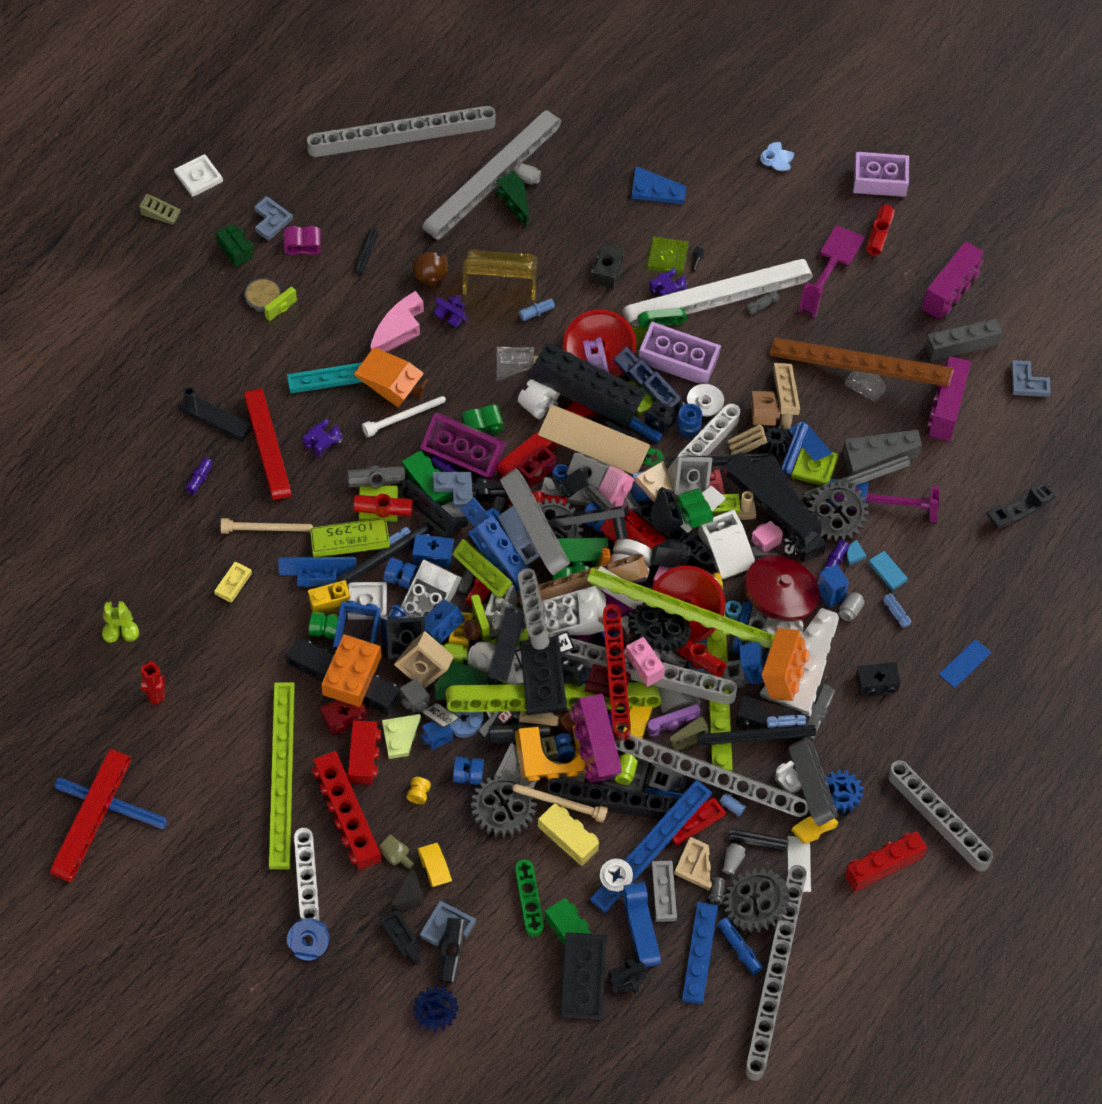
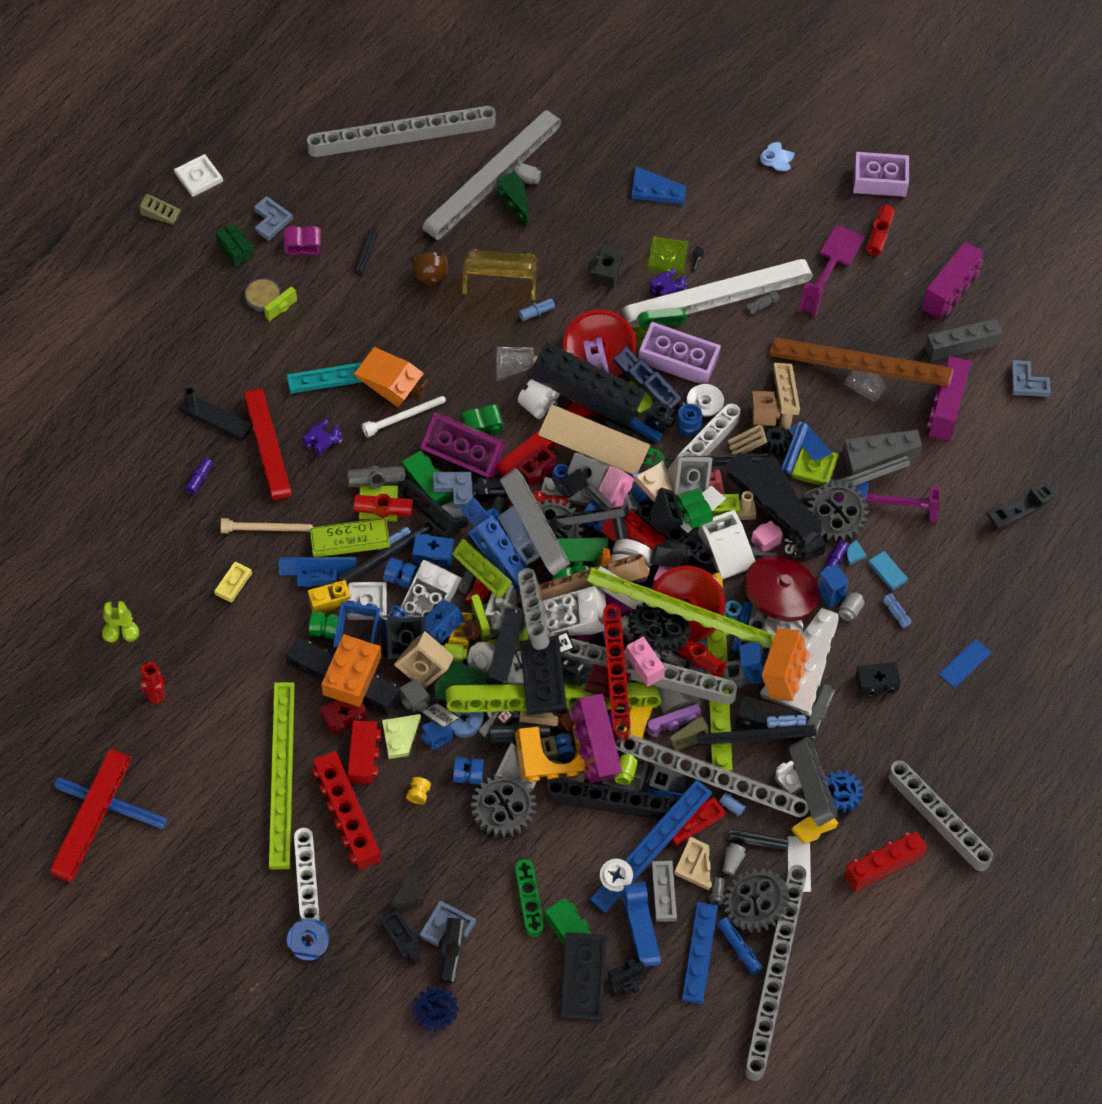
bright pink slope [371,291,424,352] -> none
olive piece [378,834,414,870] -> none
yellow slope [417,843,452,887] -> none
dark purple pin [431,455,459,472] -> none
dark purple hips [434,295,469,328] -> none
tan piece [512,784,608,823] -> none
light yellow brick [538,803,599,866] -> none

